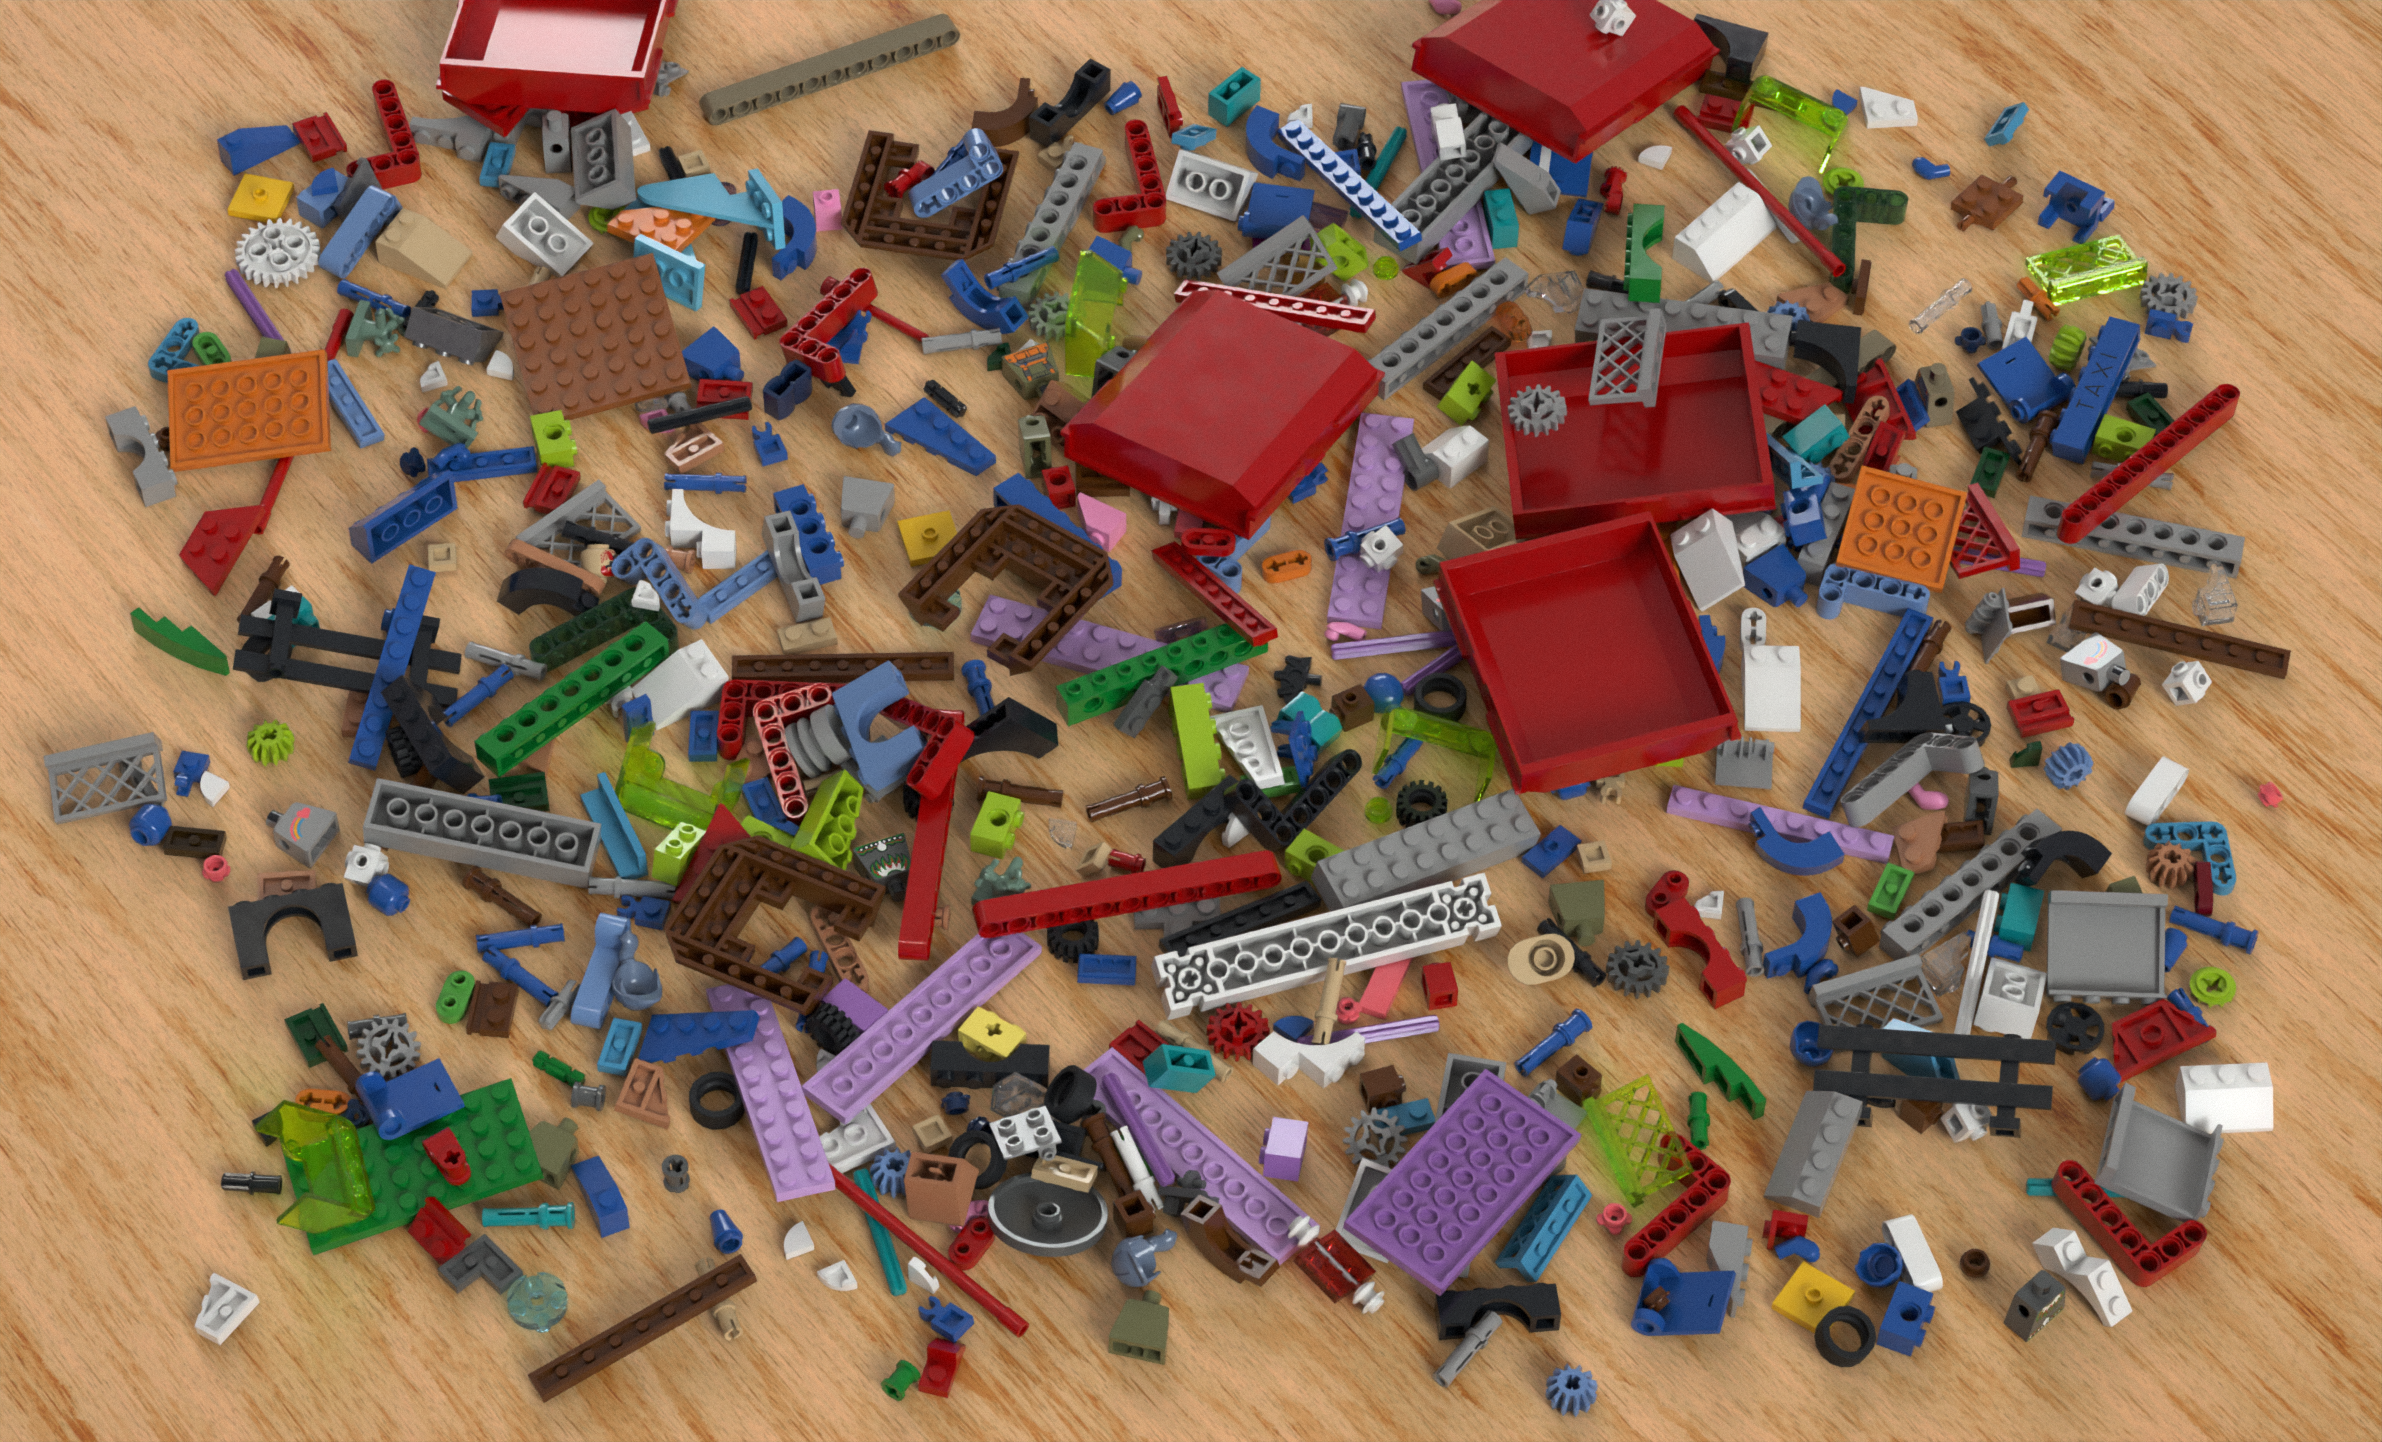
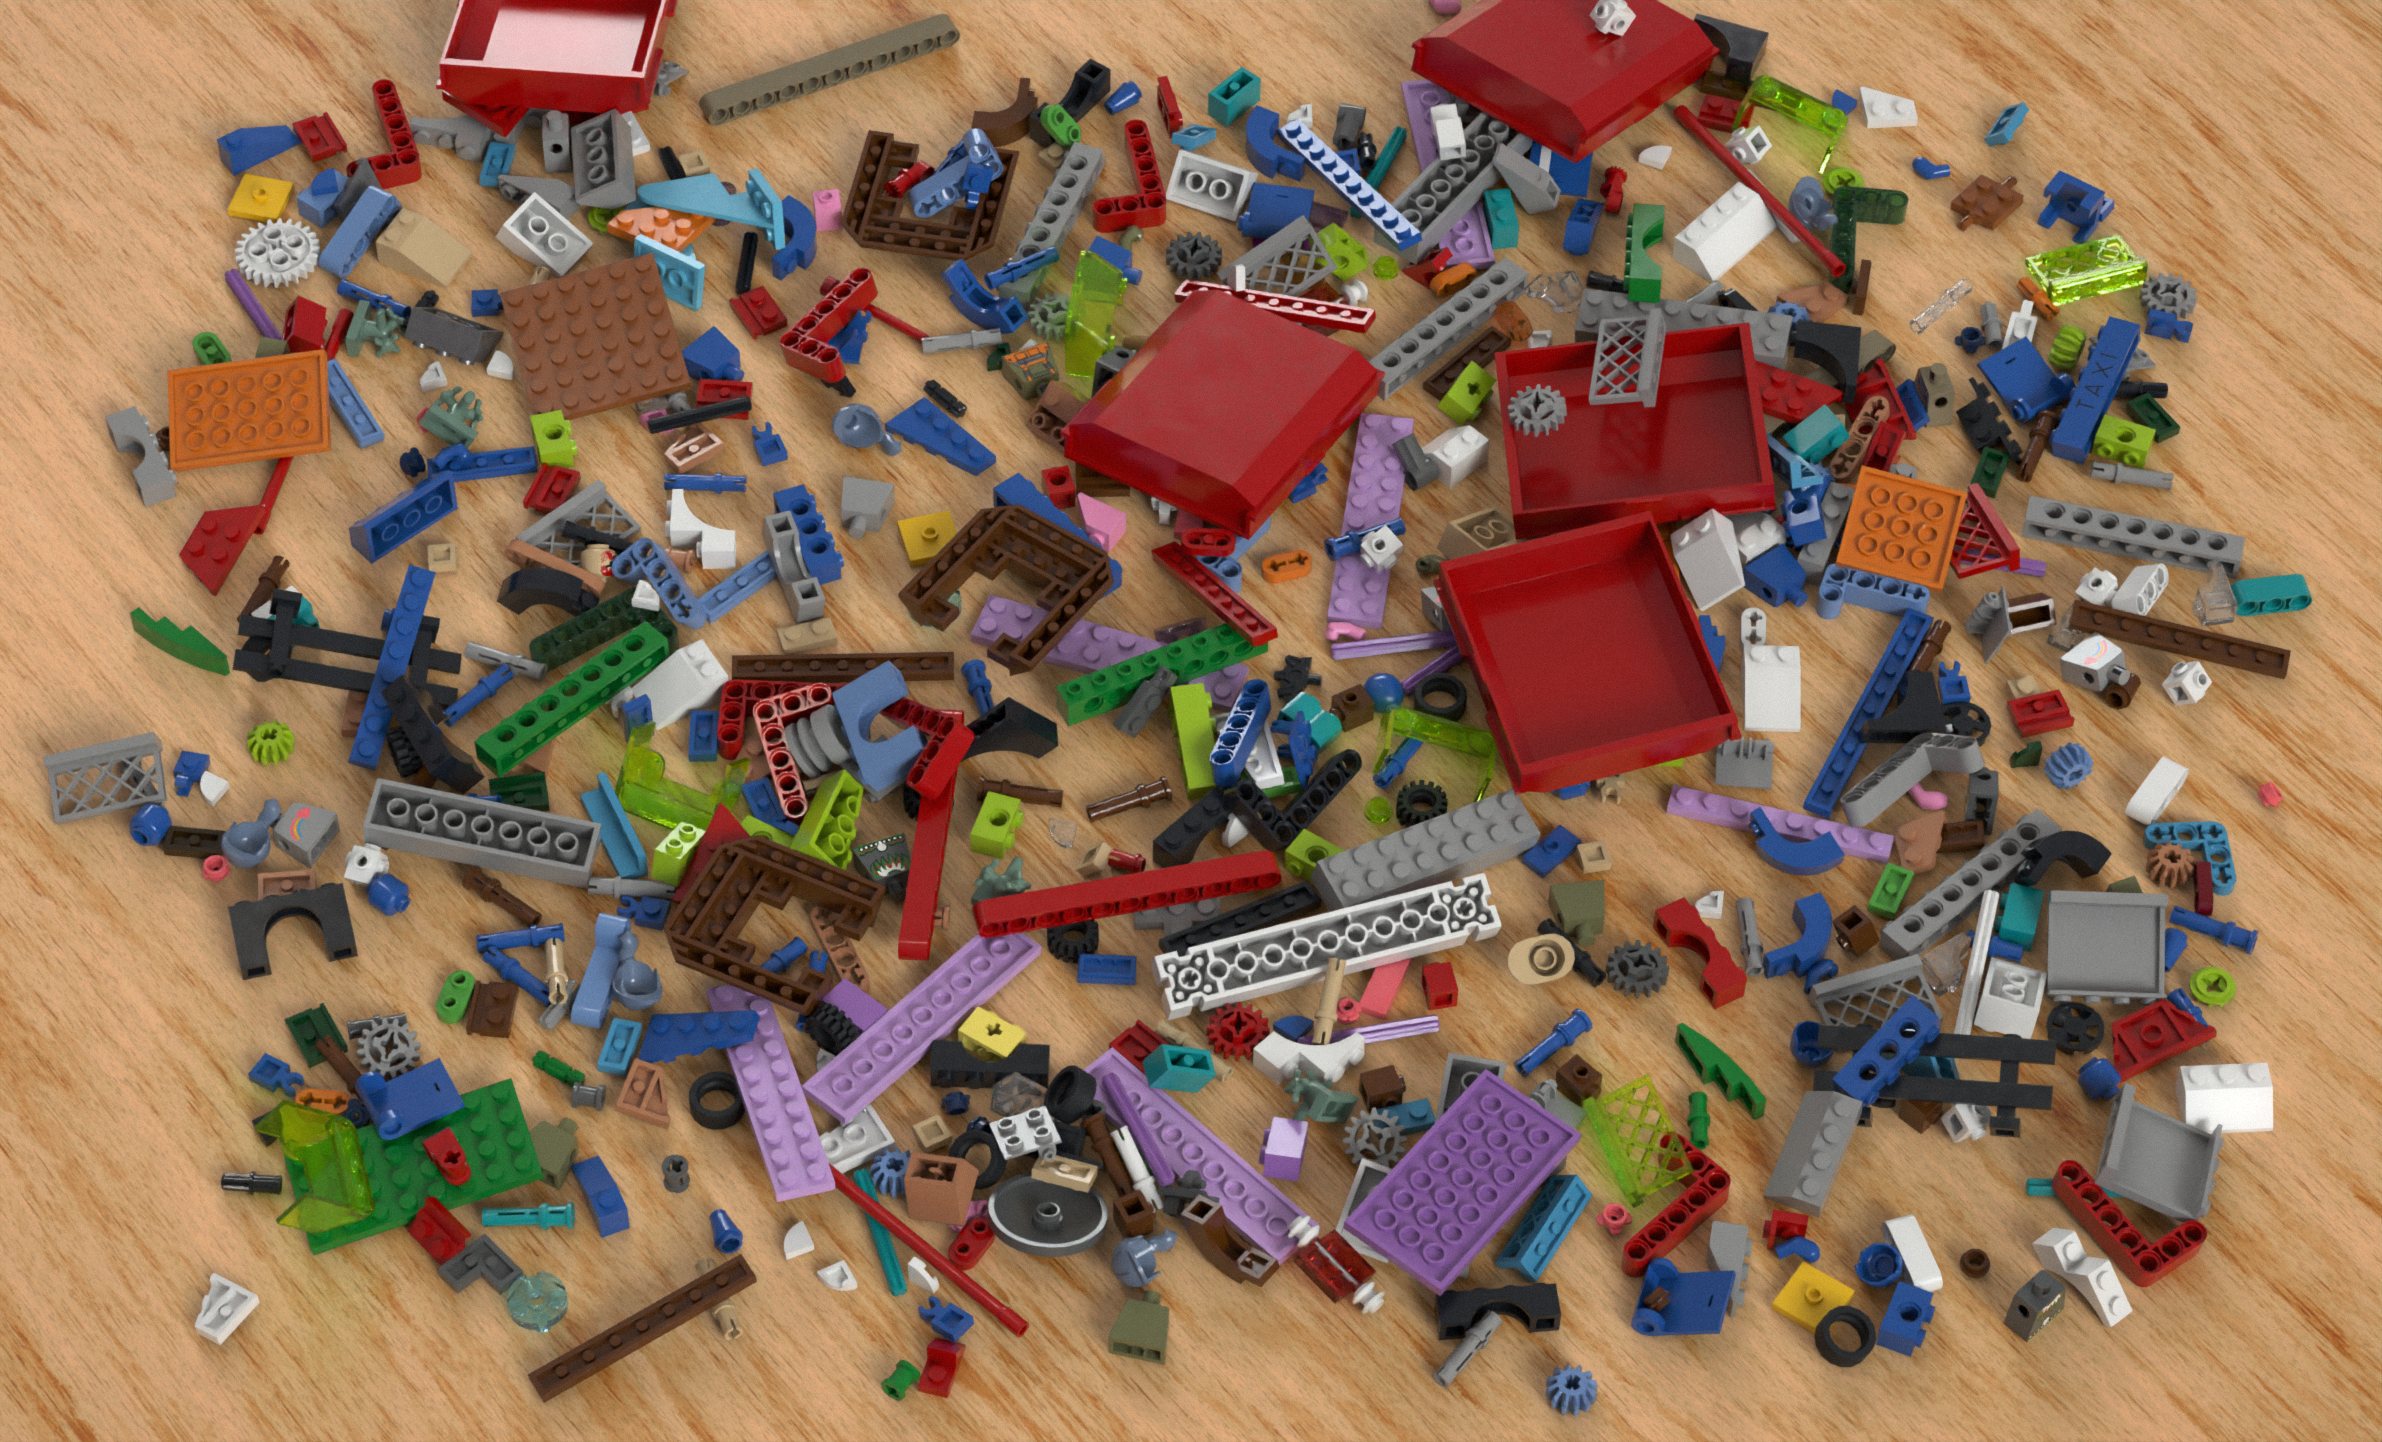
dark azure beam [148,318,200,383] -> none
dark blue brick [763,360,813,421] -> none
olive torso [1018,415,1052,479] -> none
red plate [1645,870,1689,918] -> none
red beam [2057,384,2240,544] -> none
none -> sand blue piece [220,798,281,869]
none -> blue plate [248,1053,305,1097]
none -> red brick [282,295,328,354]
none -> tan pin [544,938,568,1005]
none -> blue plate [961,162,994,211]
none -> bright green plate [1040,105,1081,147]
none -> blue beam [1210,679,1271,787]
none -> white tile [1227,264,1246,292]
none -> sand green piece [1284,1069,1359,1123]
none -> blue brick [1832,995,1941,1108]
none -> teal beam [2228,574,2312,616]

